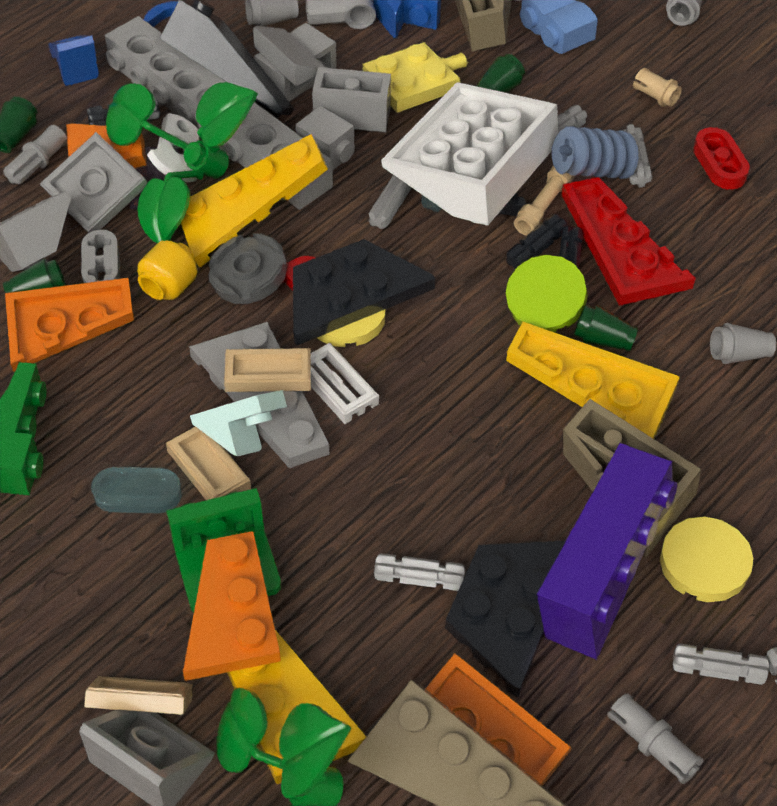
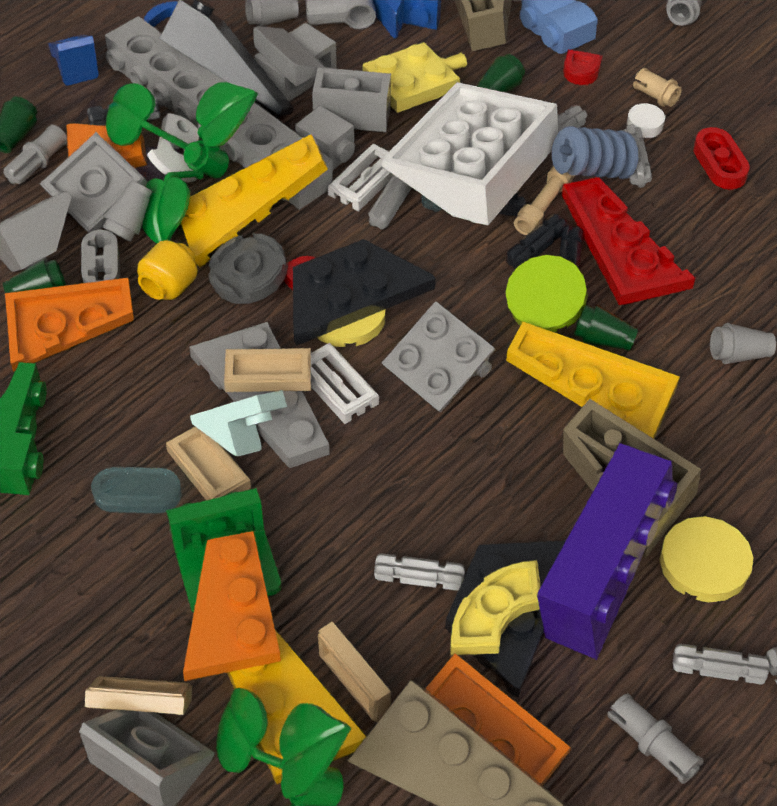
none -> light grey cone [103,180,152,242]
none -> tan tile [318,621,391,723]
none -> white tile [328,144,393,212]
none -> light grey hinge [382,301,496,413]
none -> light yellow tile [450,560,541,655]
none -> red tile [563,50,602,85]
none -> white tile [627,104,665,138]

